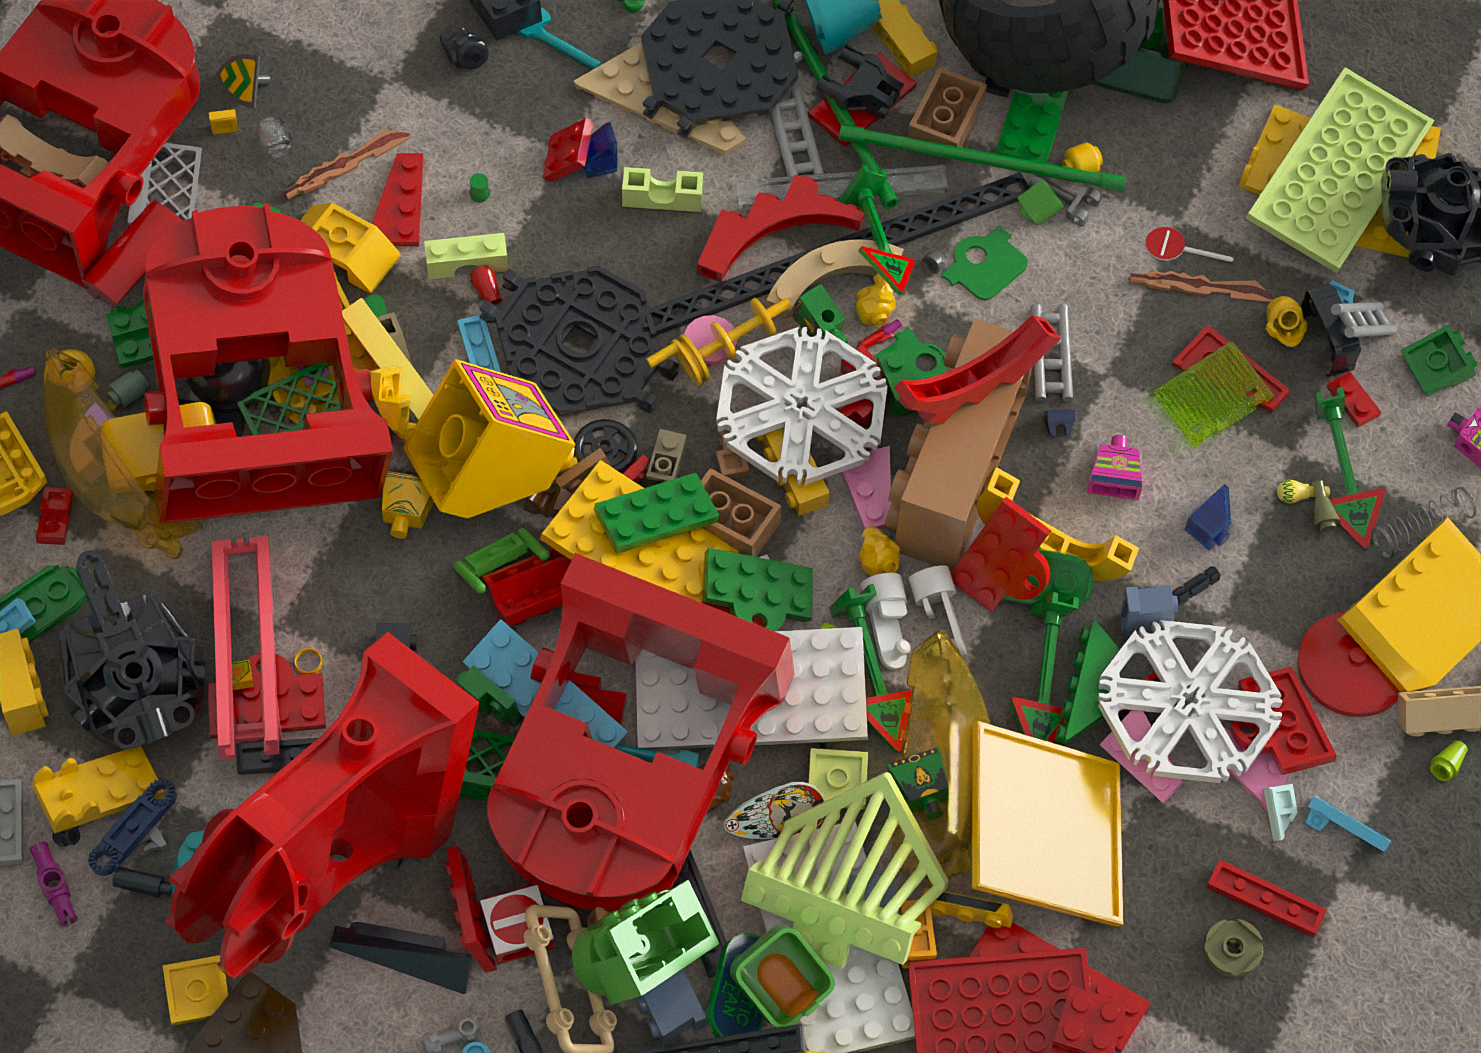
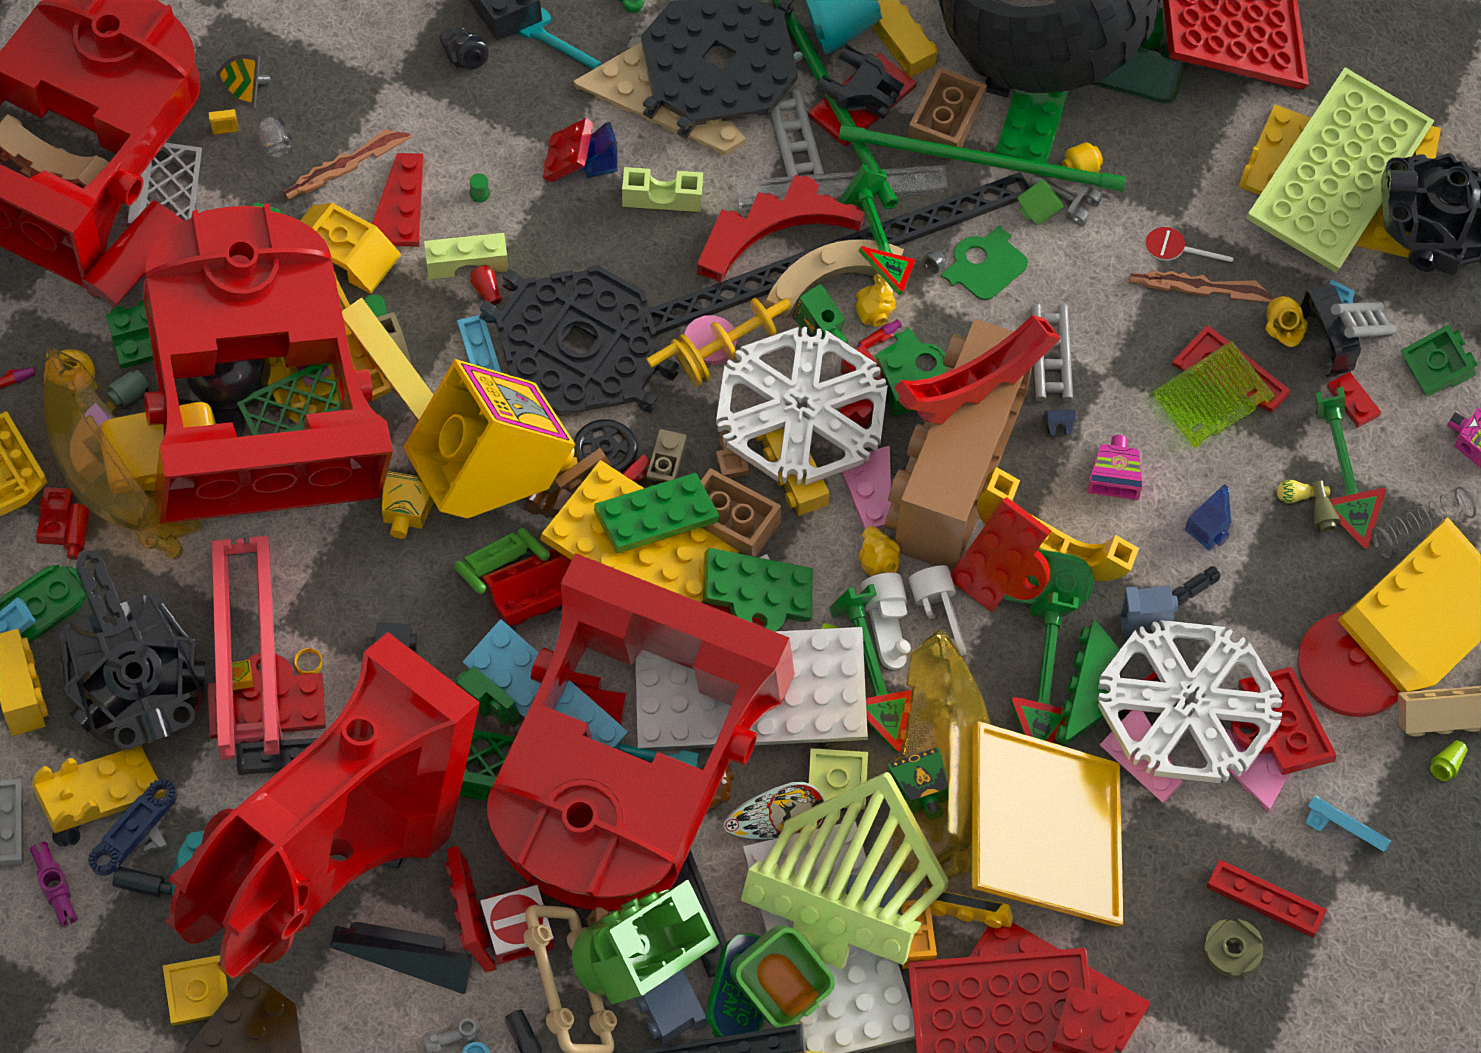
yellow slope [371,365,417,443] -> none
light aqua tile [1264,784,1298,841] -> none
none -> red cylinder [64,504,90,560]

